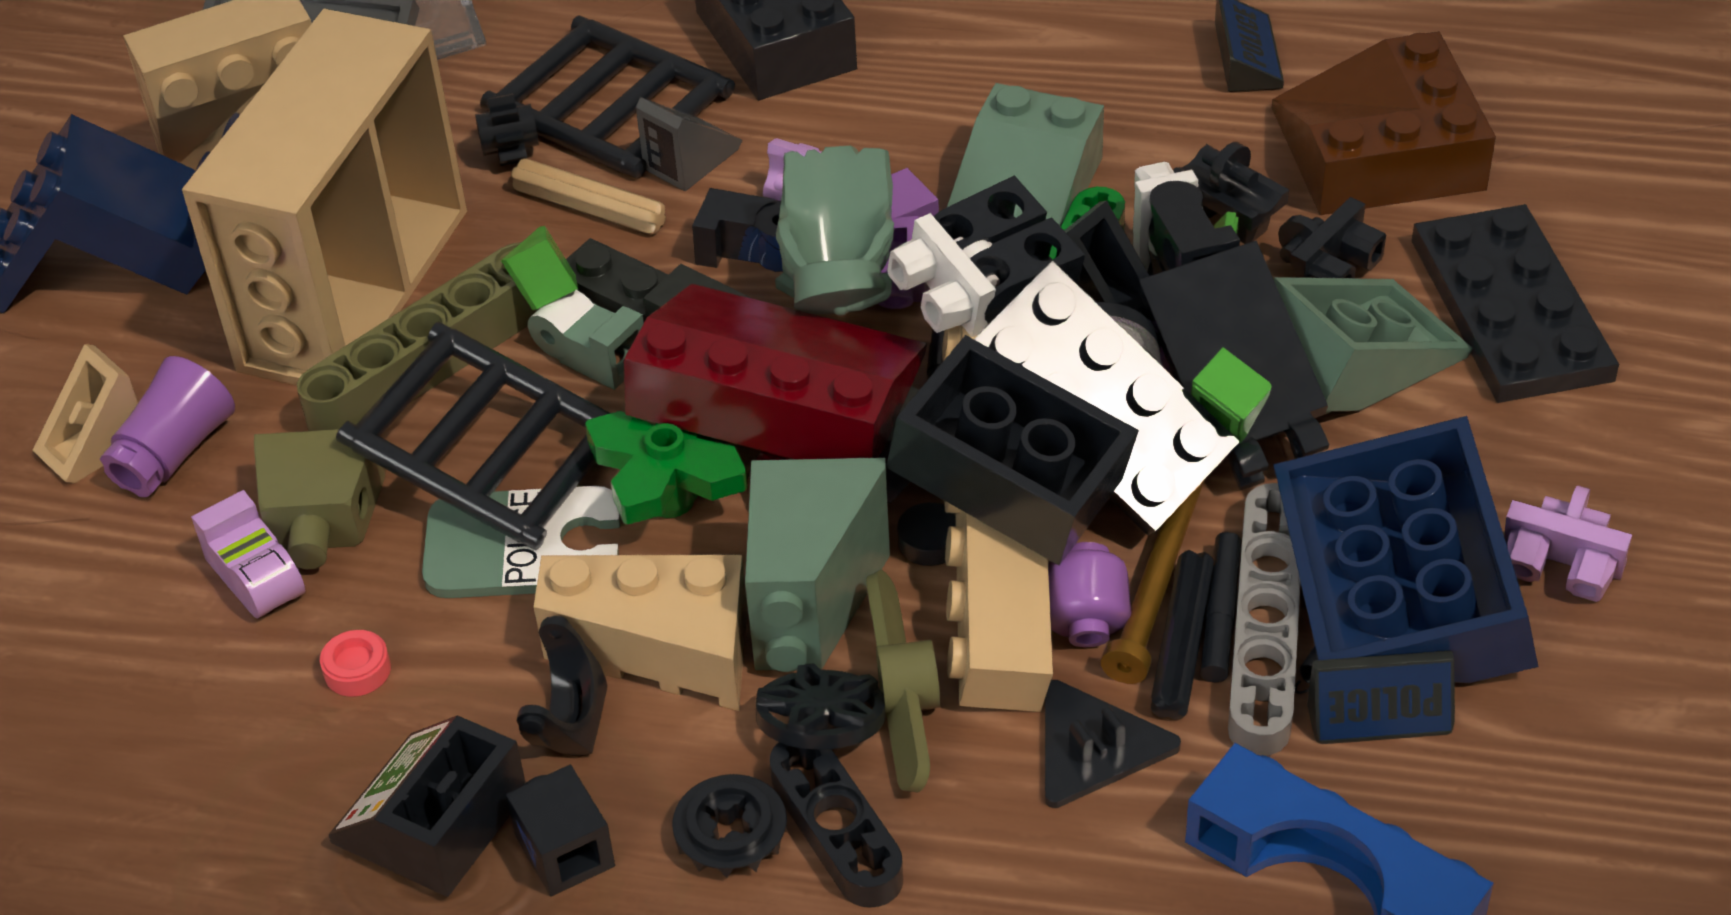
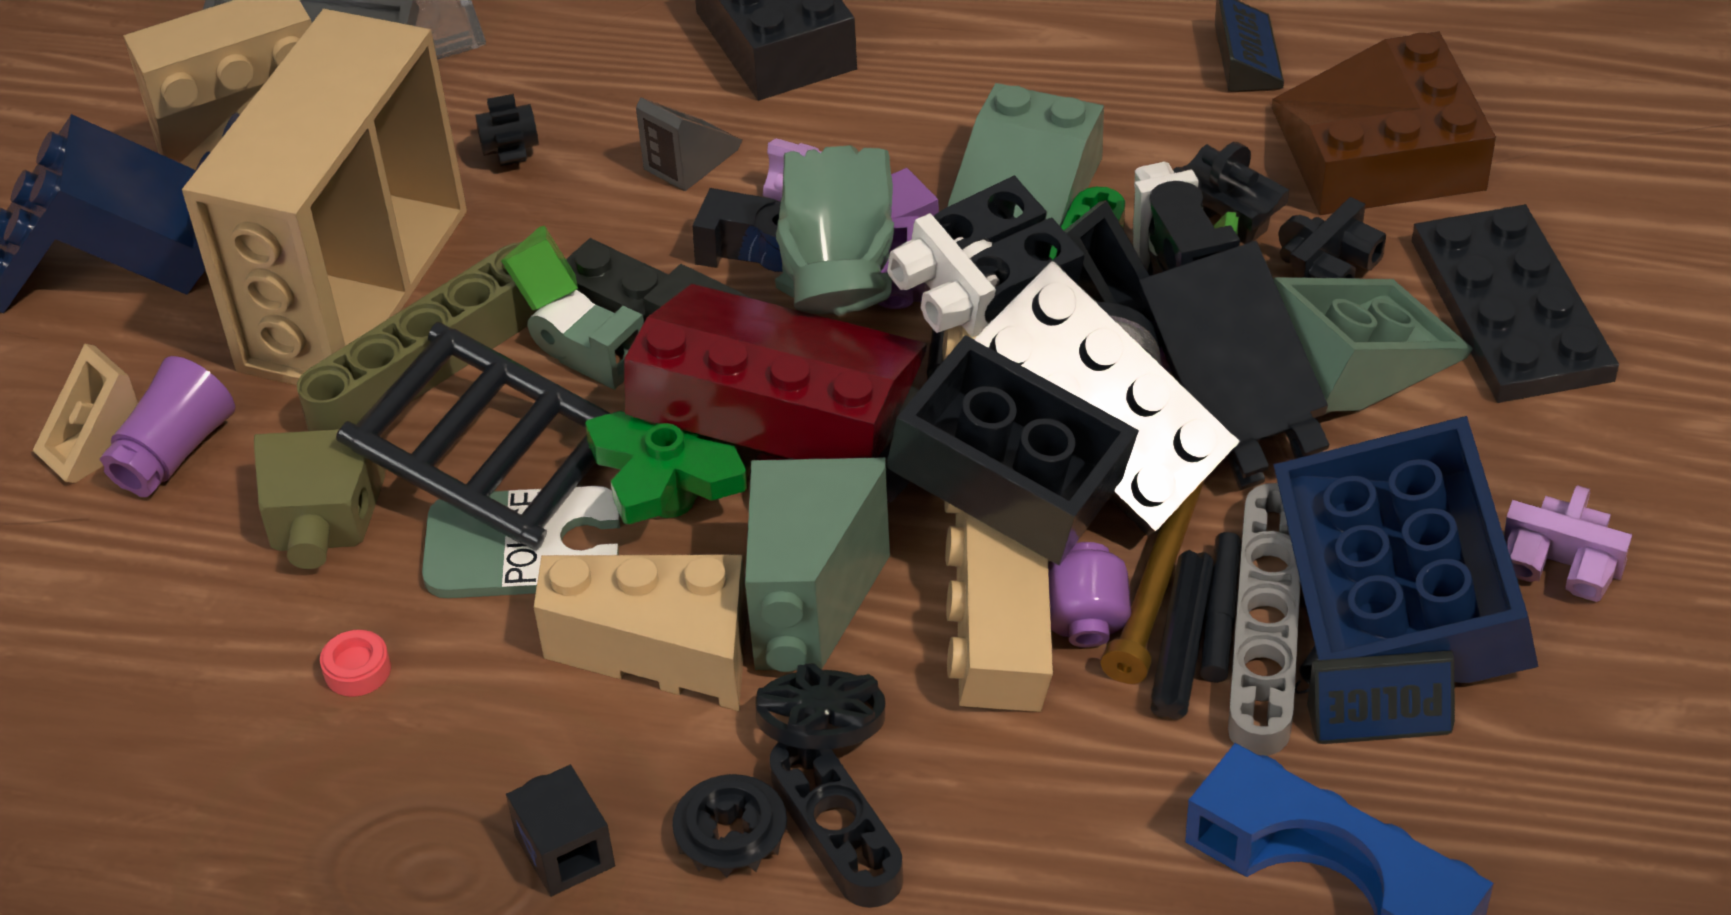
lavender leg [191,490,306,619] -> none
black slope [329,715,526,897] -> none
black bar [480,15,735,179] -> none
tan axle [511,158,666,235] -> none
black helmet [516,615,608,756] -> none
olive piece [866,570,940,793] -> none
black tile [897,502,956,566] -> none
black piece [1045,680,1181,808] -> none
bright green slope [1191,347,1272,443] -> none

